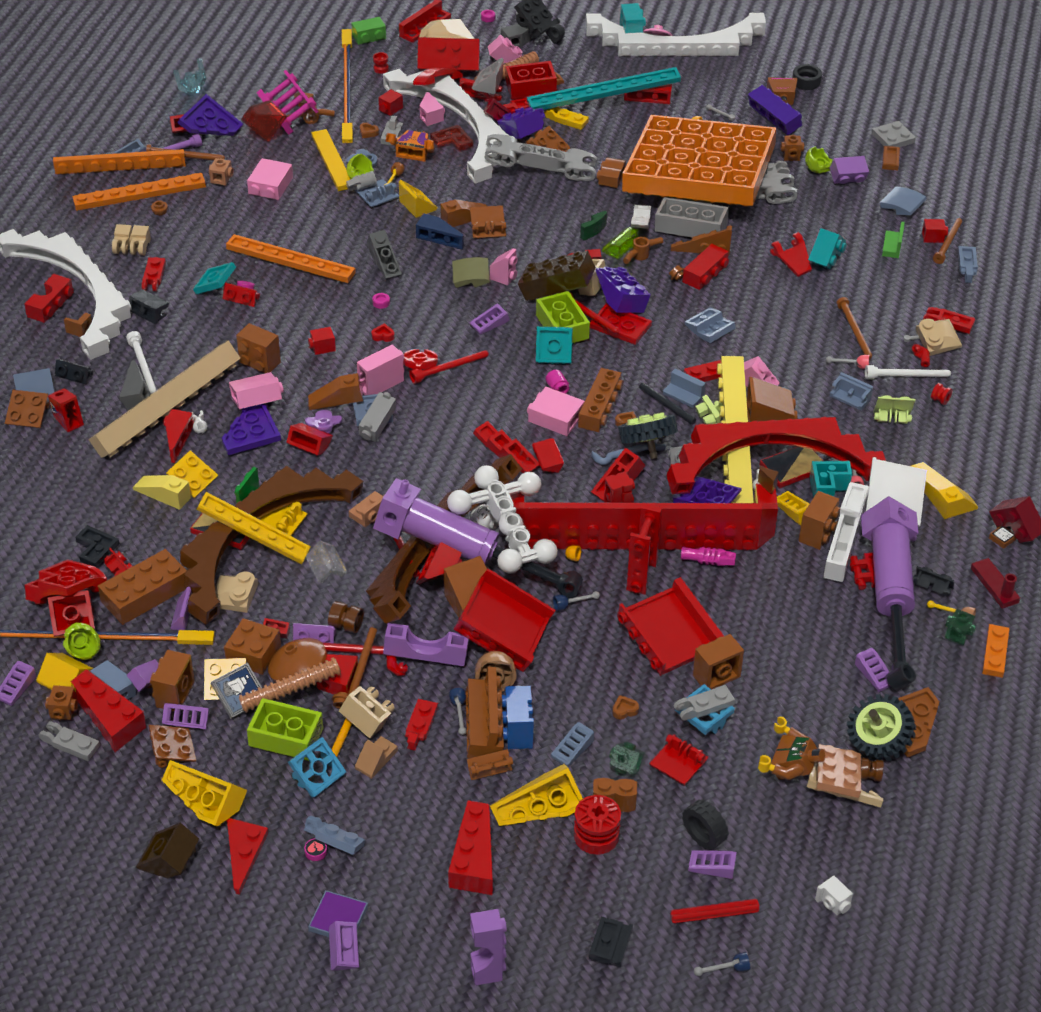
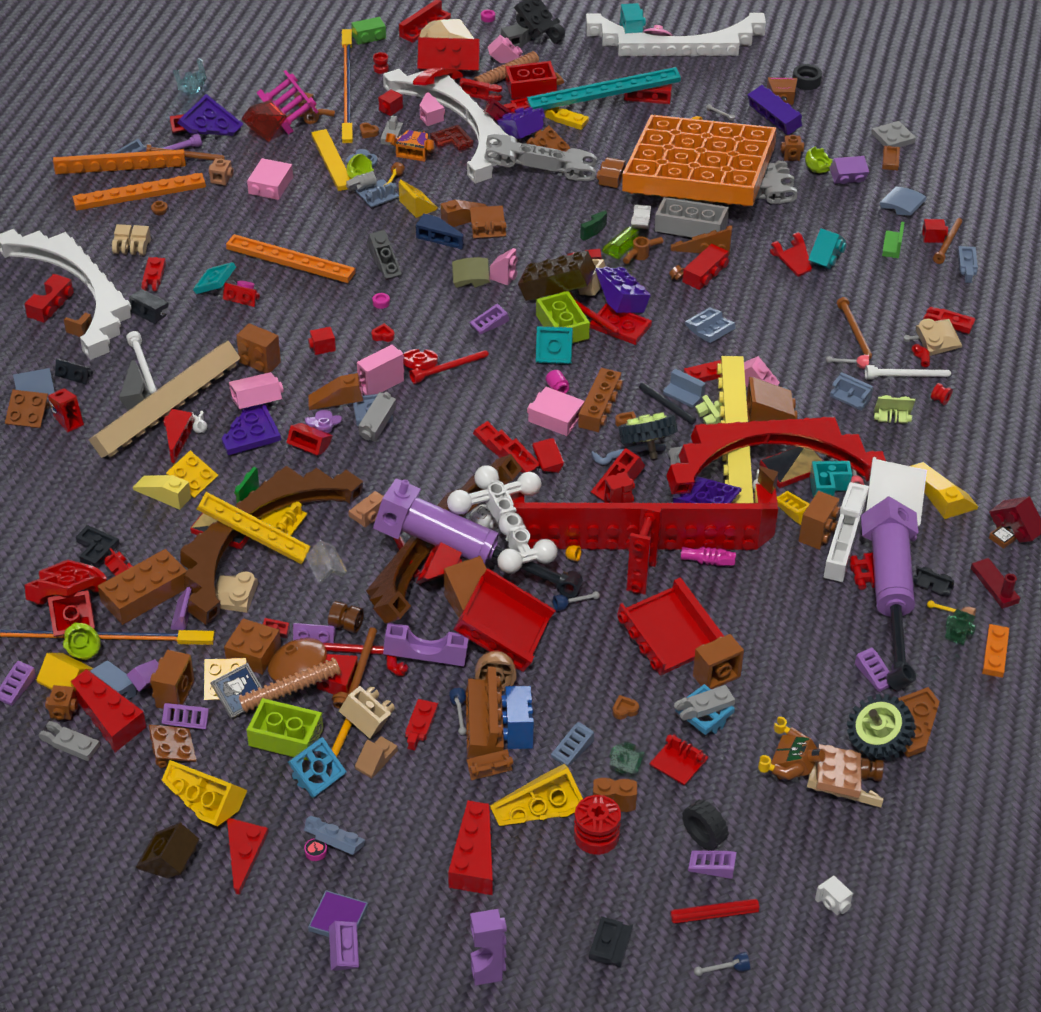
light grey slope [472,58,504,94] -> none

